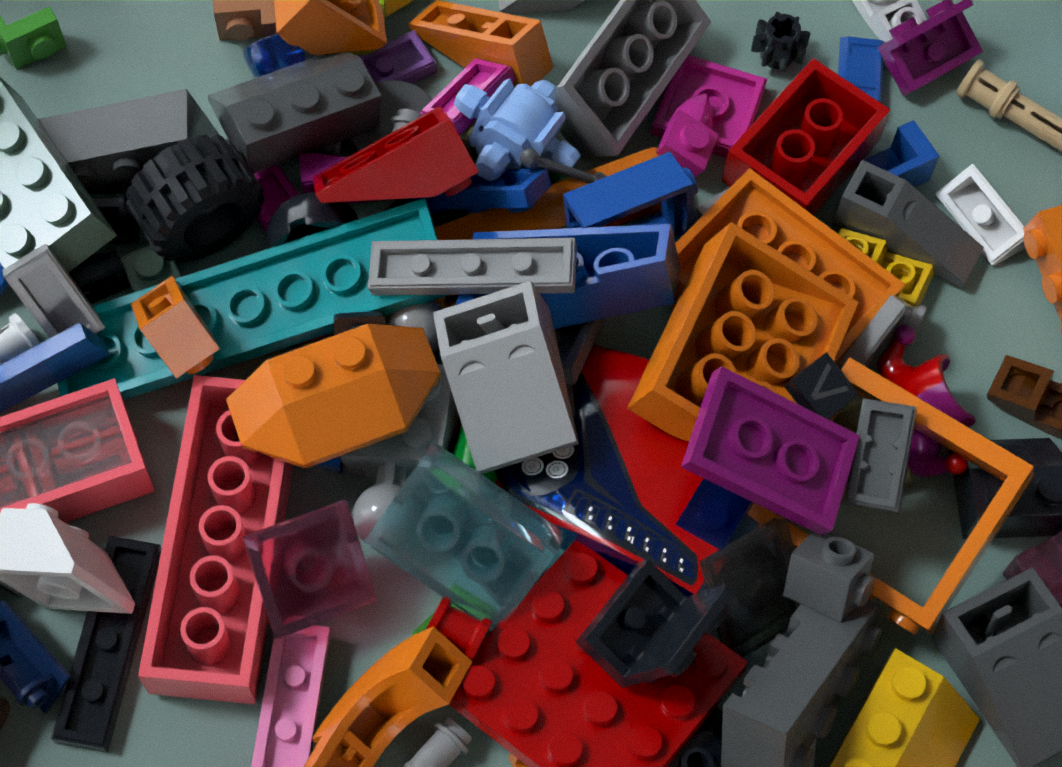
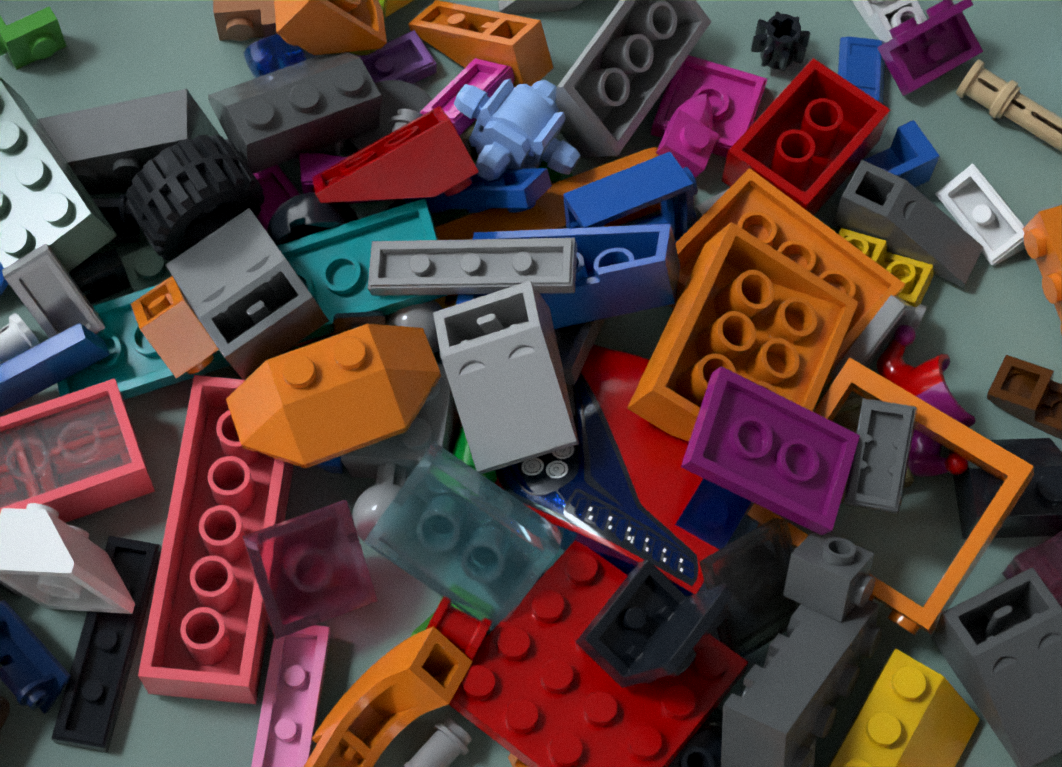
dark grey hinge [520,149,607,184] -> none
black tile [784,352,859,420] -> none
none -> dark grey slope [166,208,329,380]

